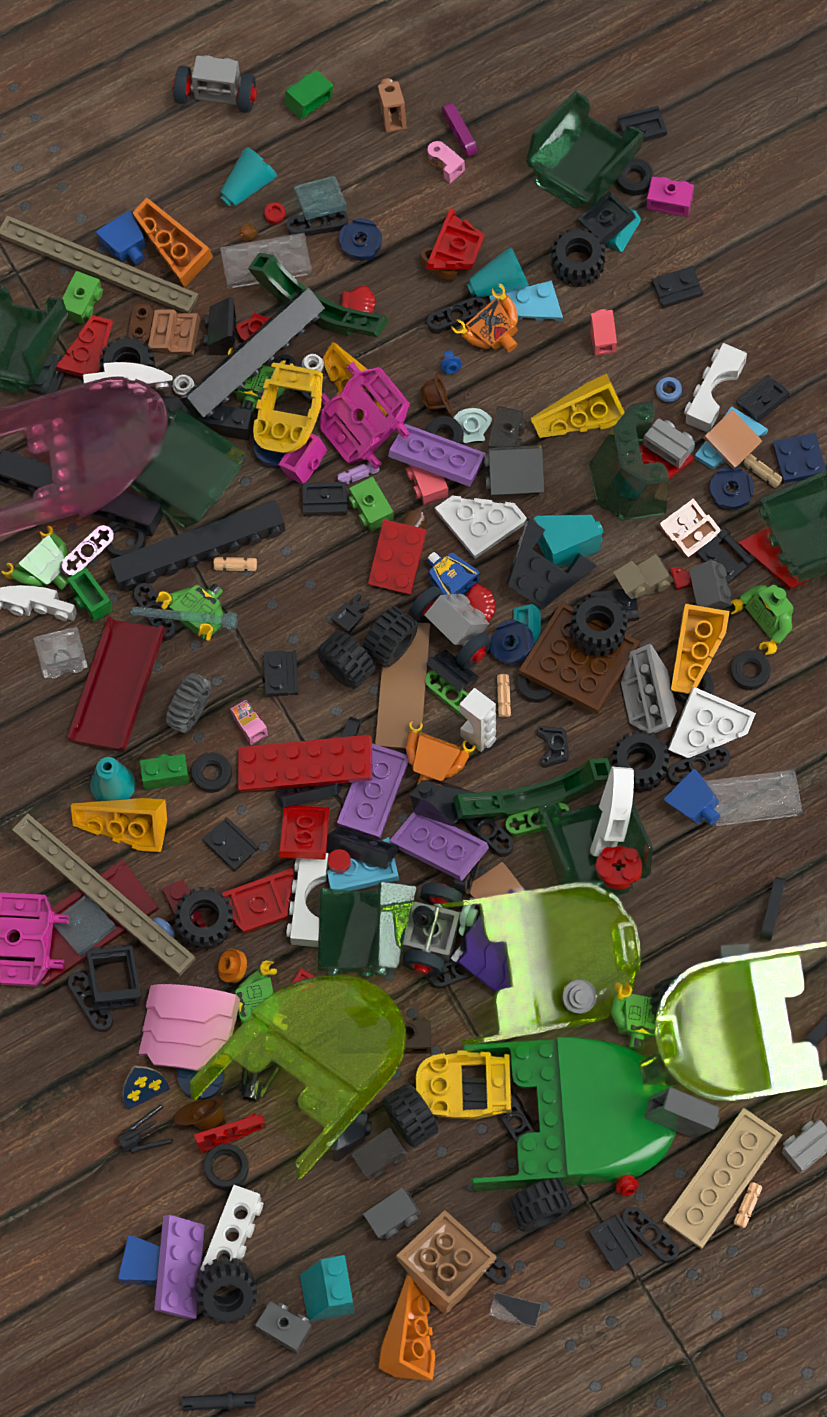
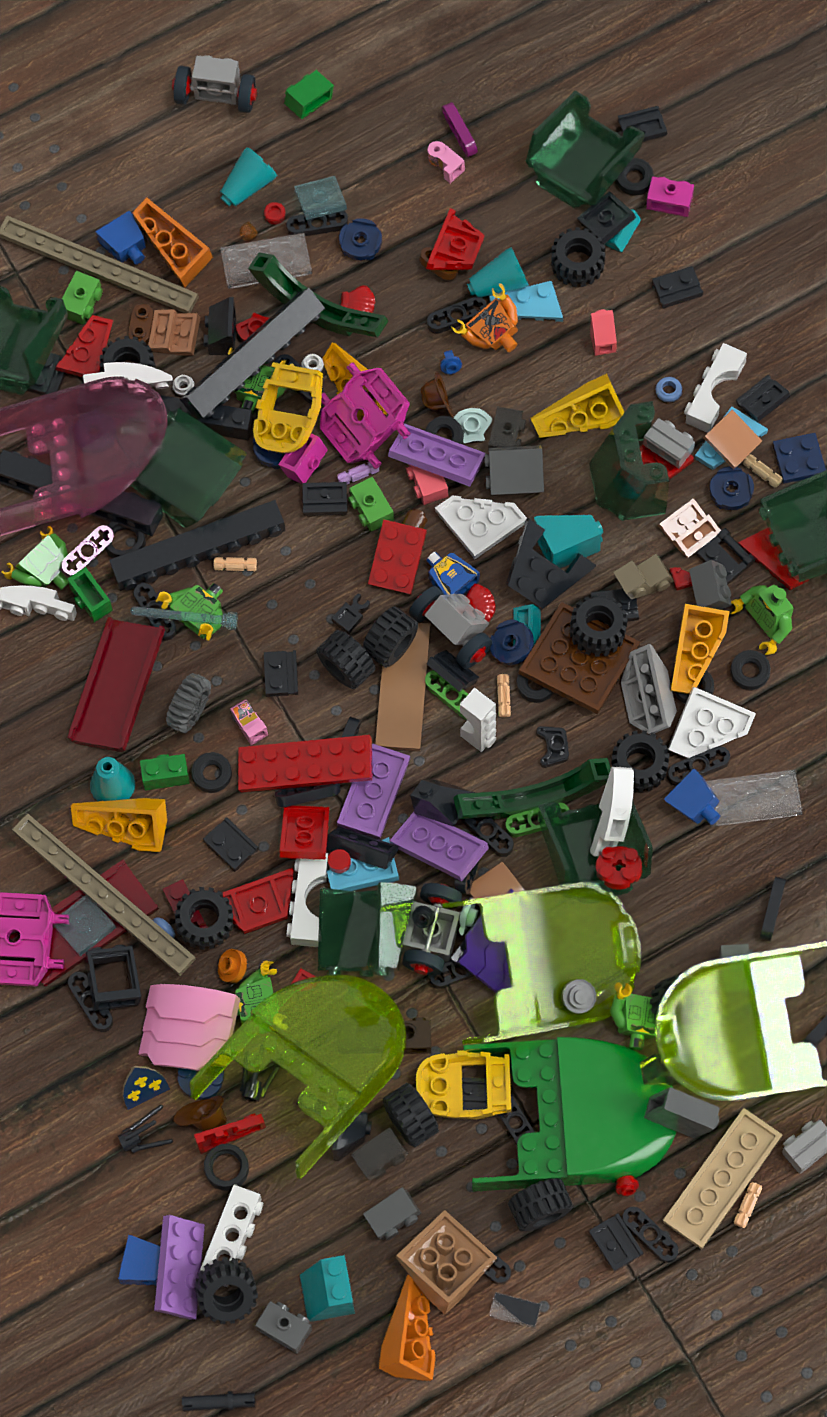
clear slope [33,627,88,678] -> none
nougat torso [378,79,407,133] -> none
orange torso [406,721,476,785] -> none

